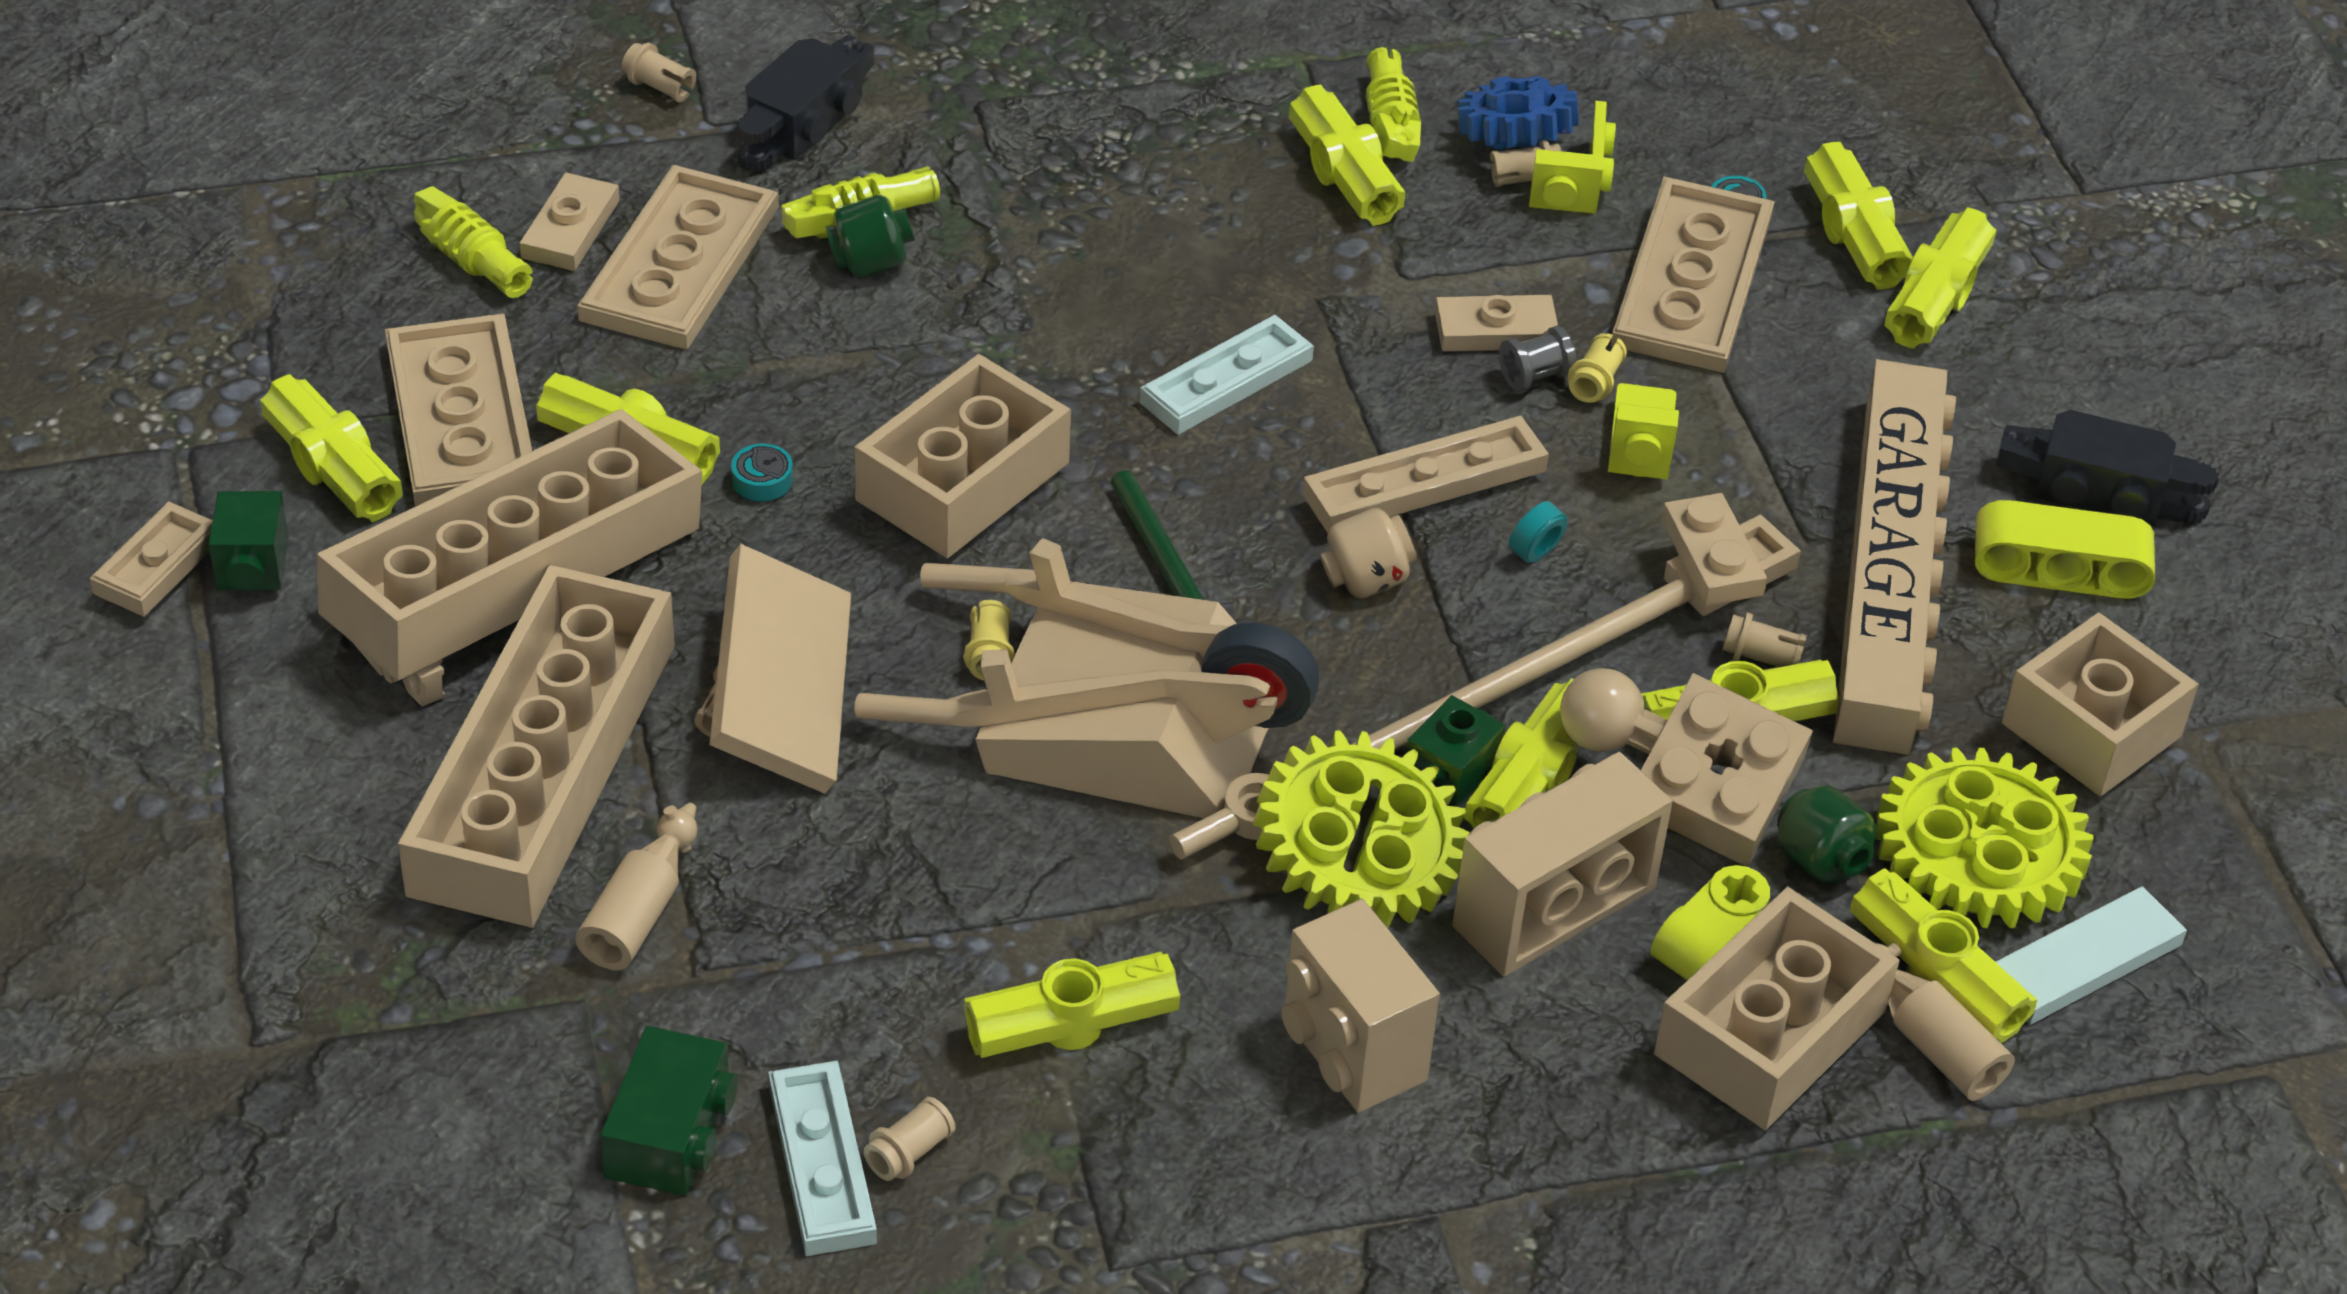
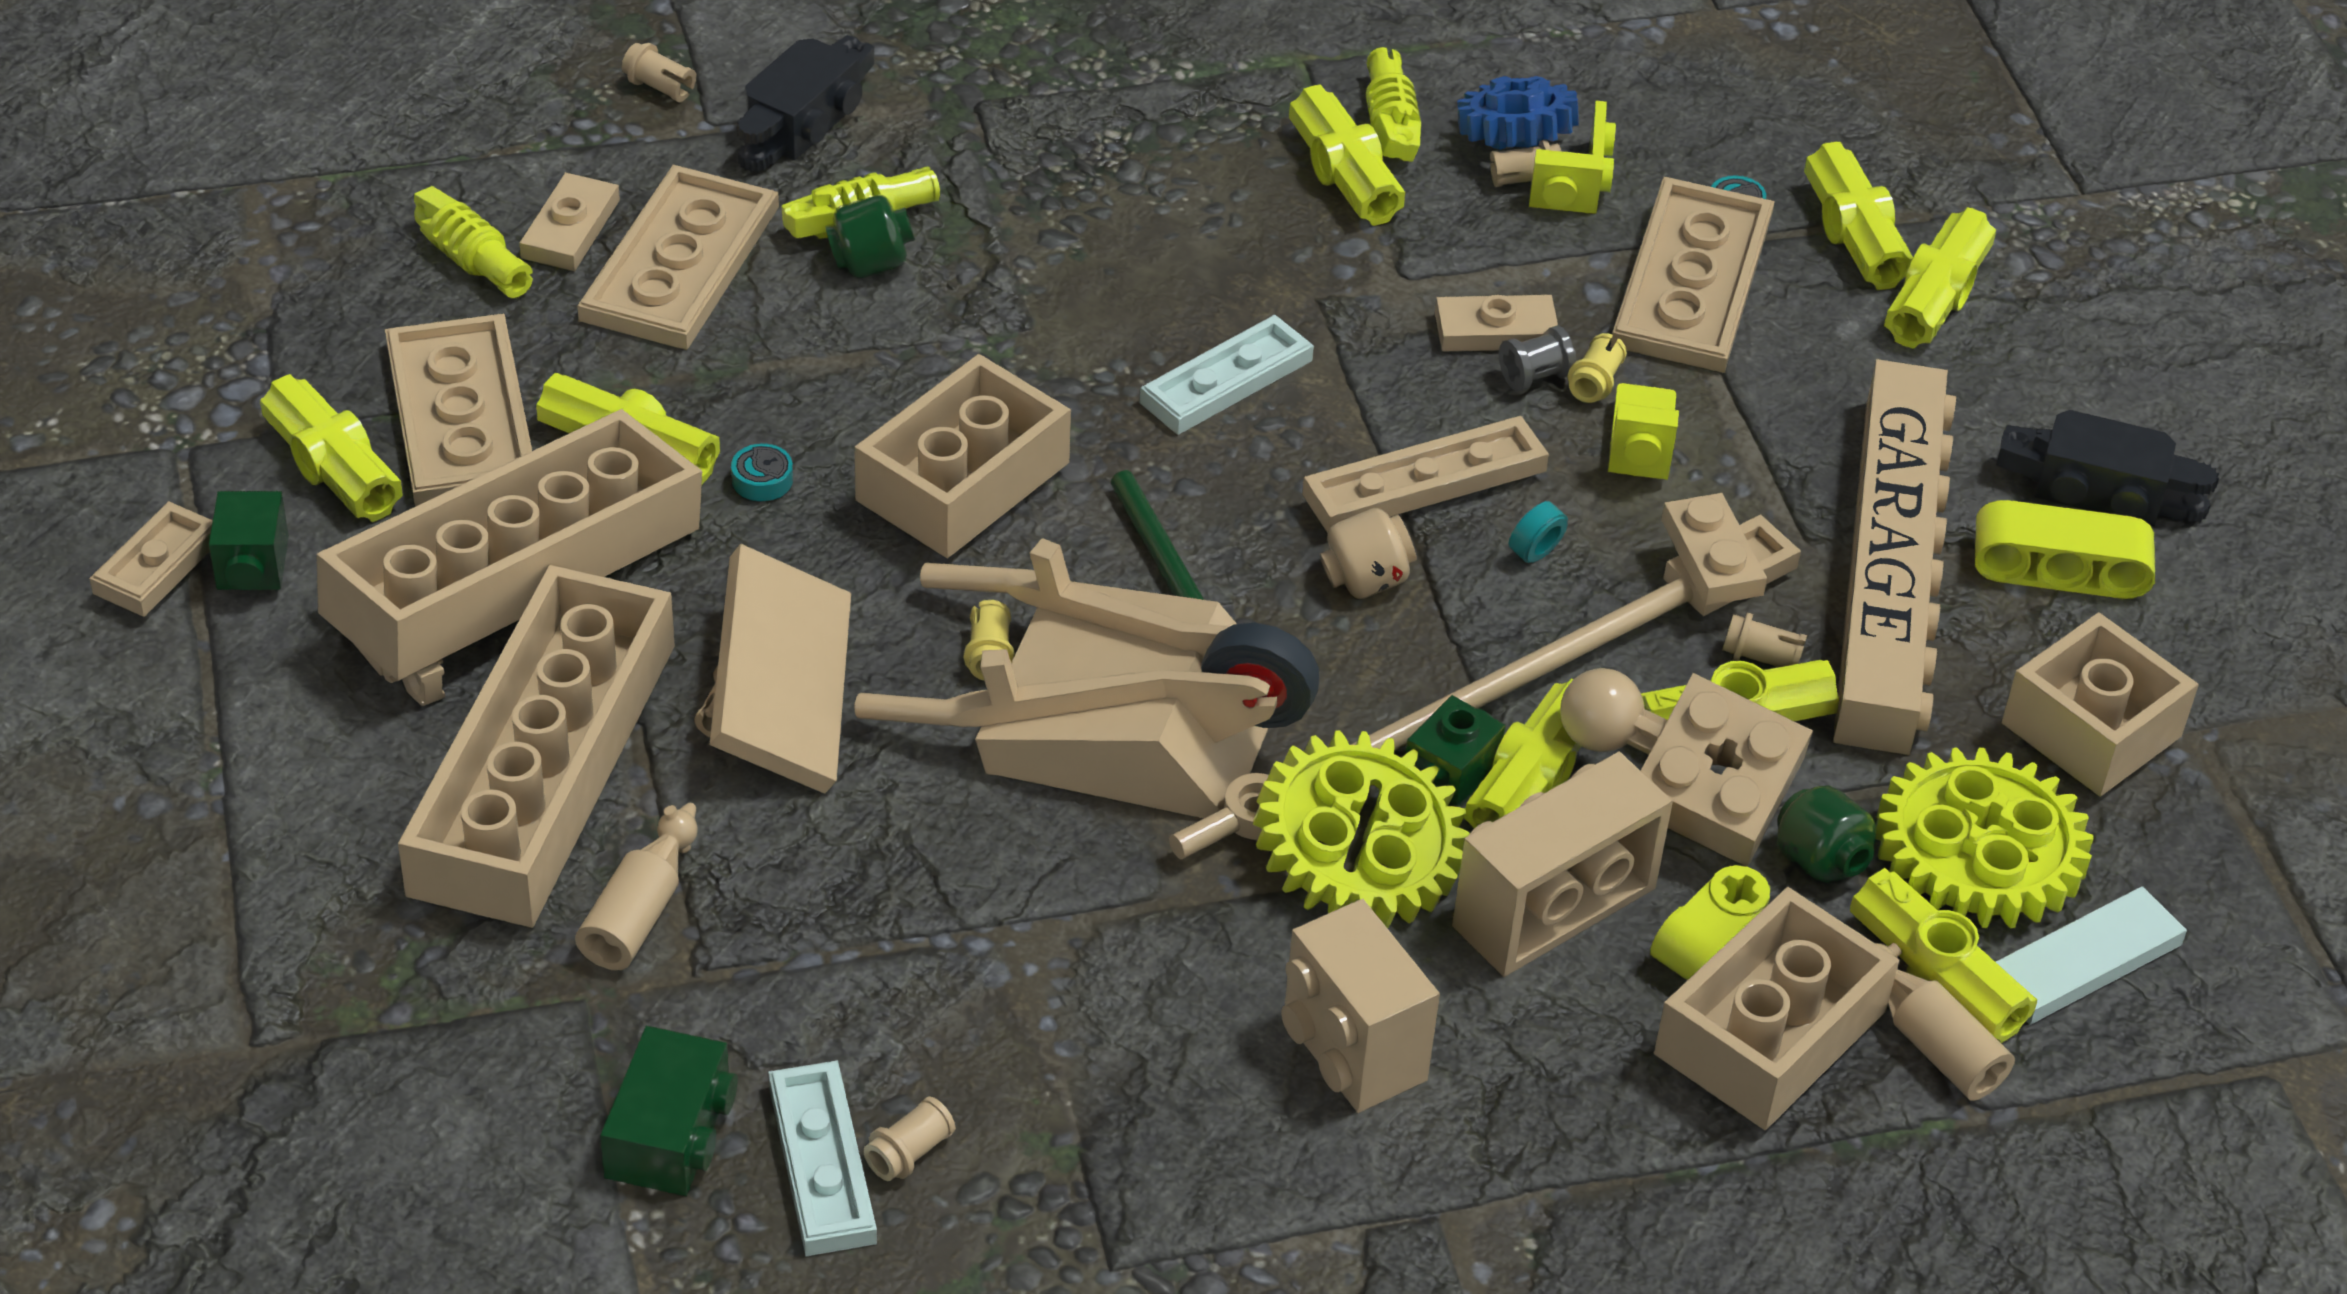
neon yellow piece [964,952,1180,1058] -> none

